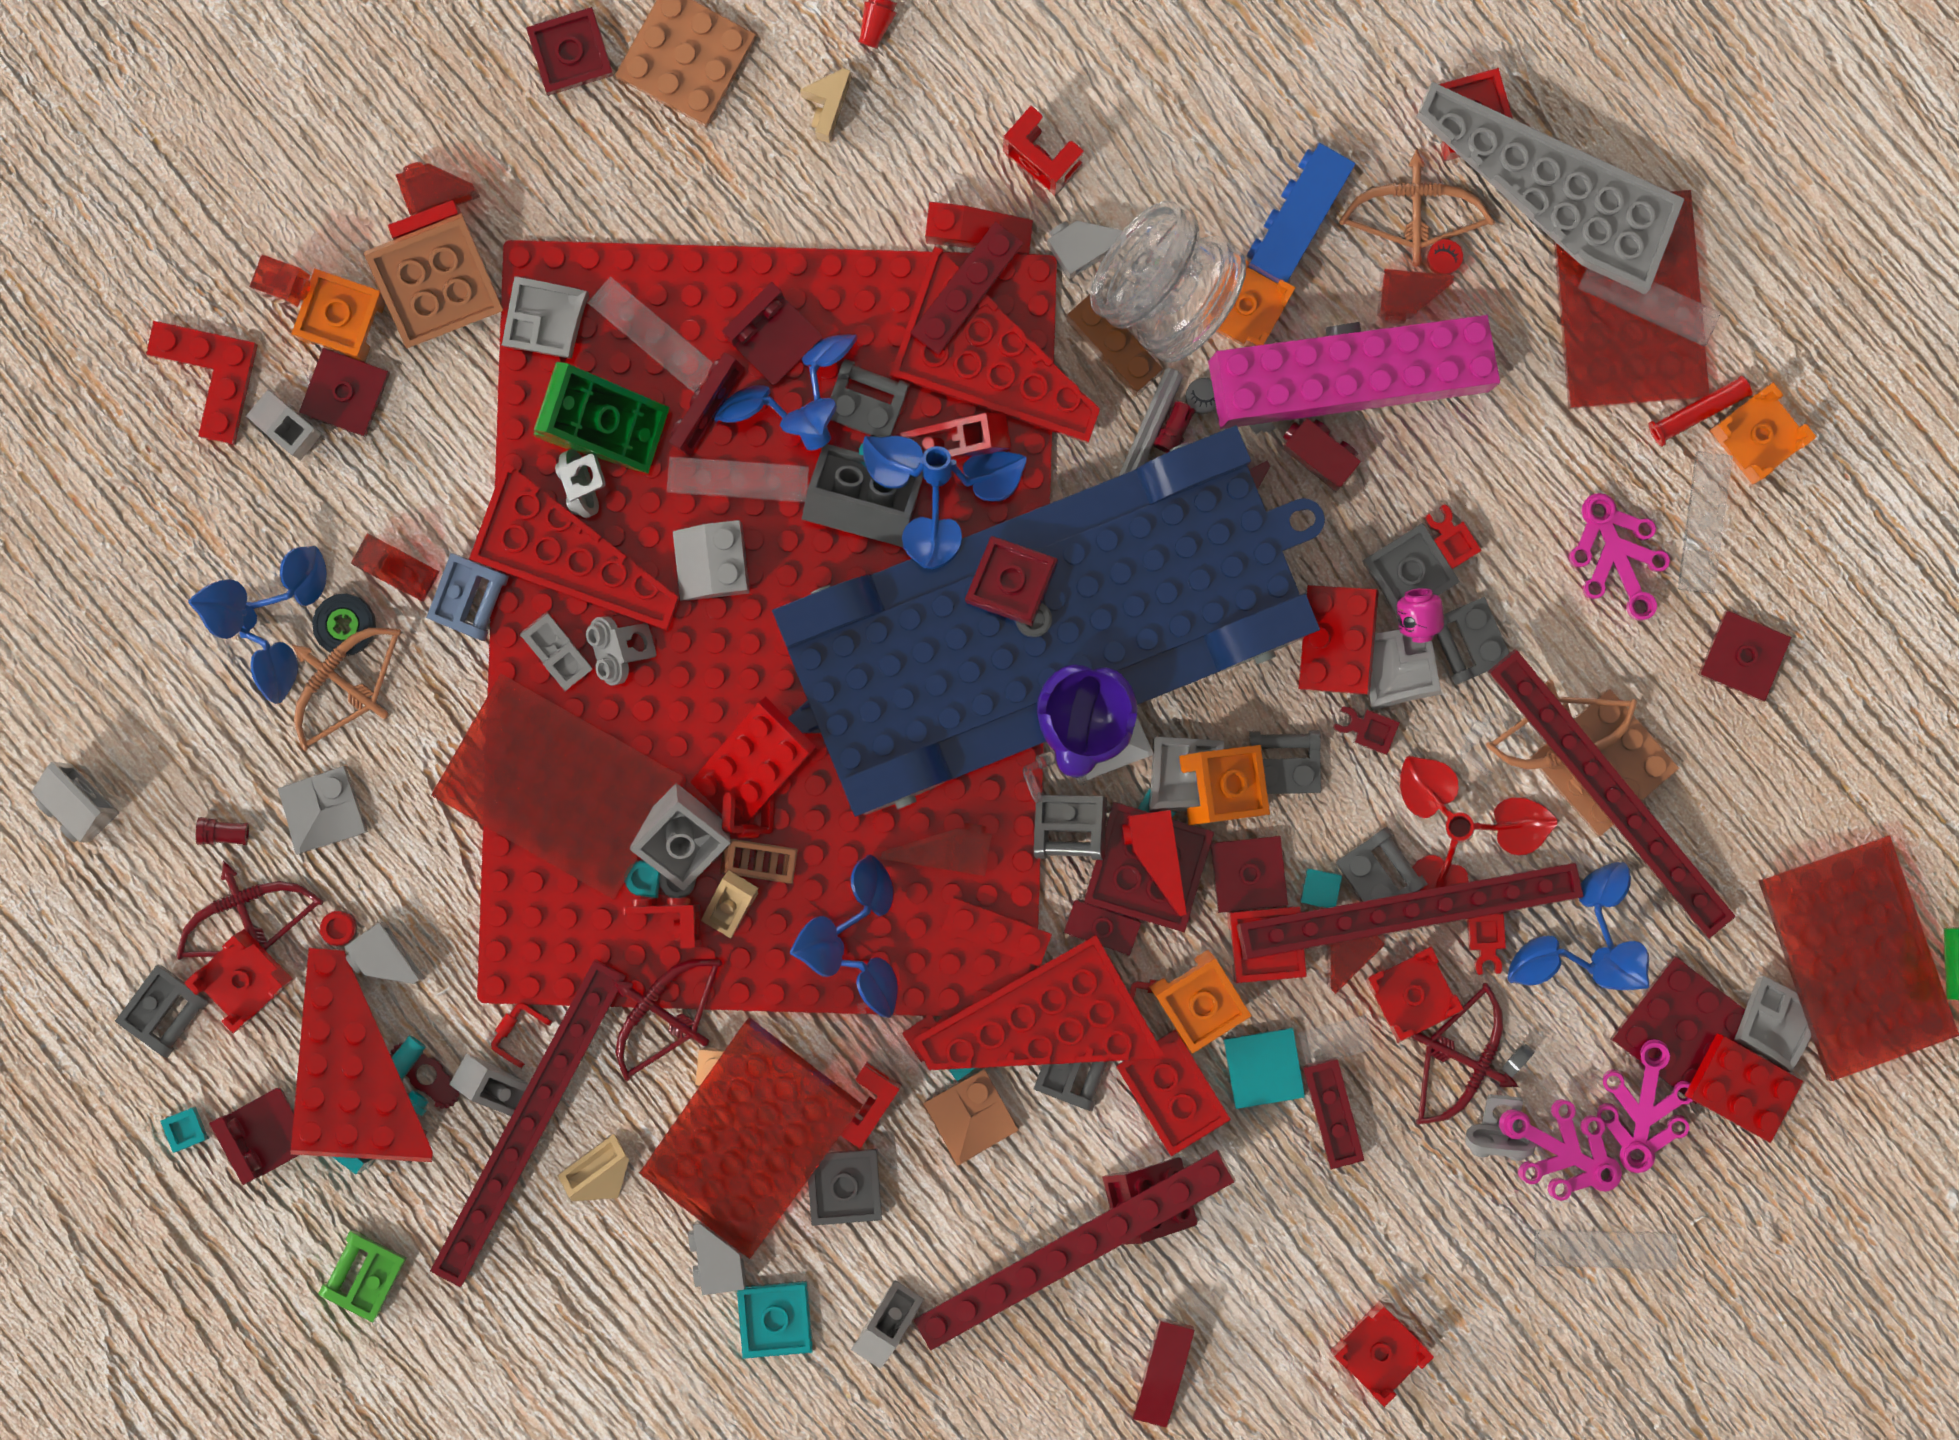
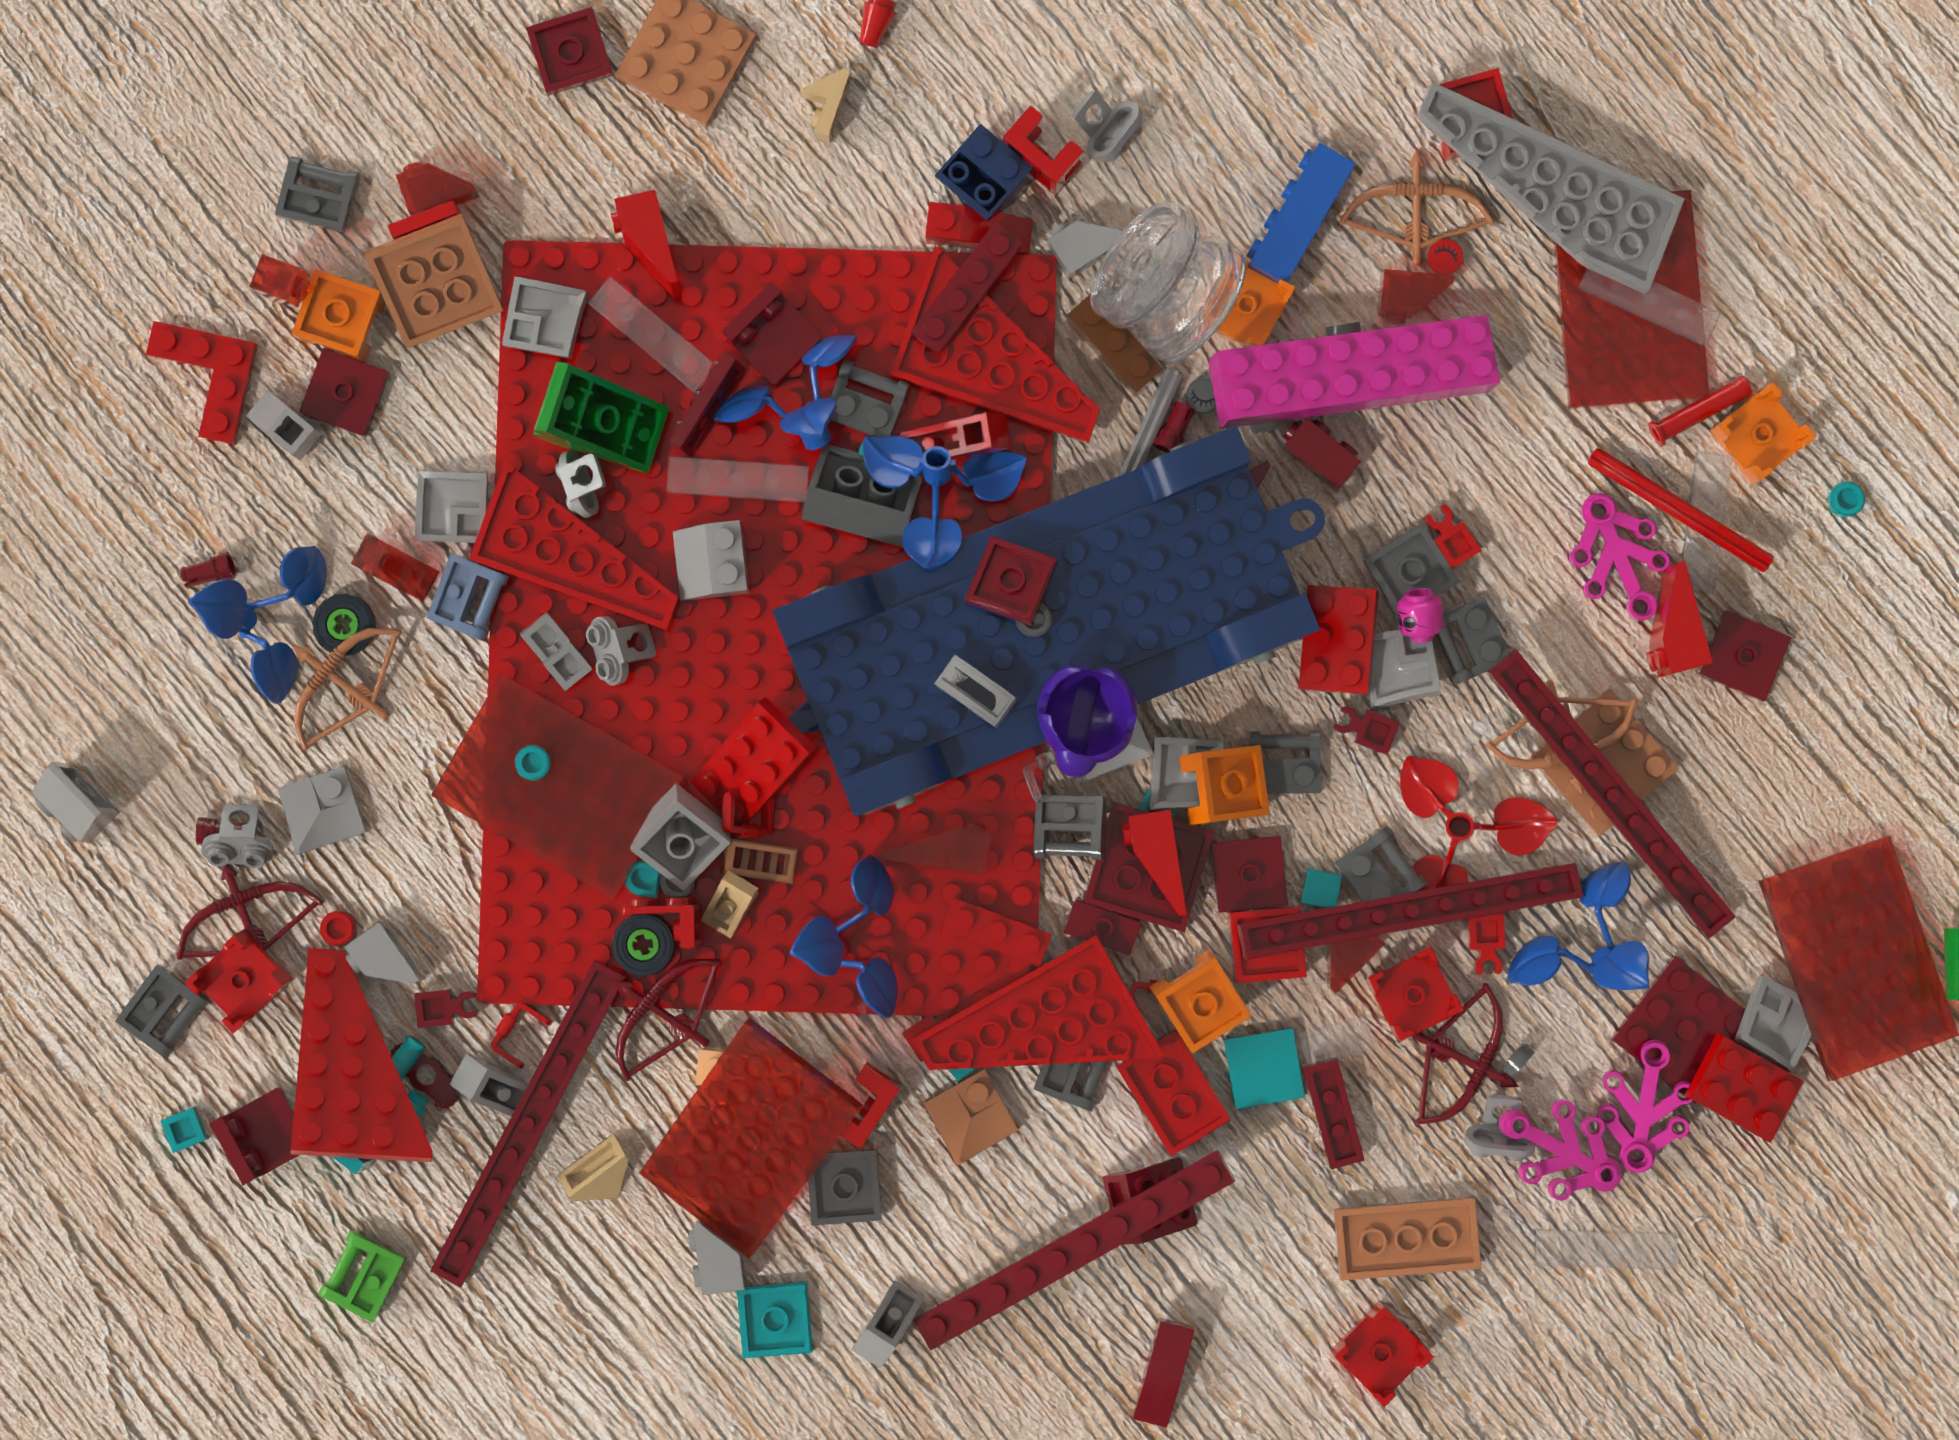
none -> dark red pin [180,552,236,589]
none -> light grey bracket [201,804,273,868]
none -> dark grey plate [275,156,360,233]
none -> dark red plate [414,989,479,1028]
none -> light grey plate [415,471,488,543]
none -> teal tile [515,745,552,781]
none -> red slope [610,190,680,298]
none -> black bush [612,914,676,976]
none -> dark blue slope [934,123,1035,221]
none -> light grey slope [934,655,1018,728]
none -> light grey bracket [1072,90,1143,162]
none -> nougat plate [1333,1197,1482,1281]
none -> red axle [1588,448,1774,572]
none -> red slope [1647,561,1713,678]
none -> teal tile [1827,482,1865,518]

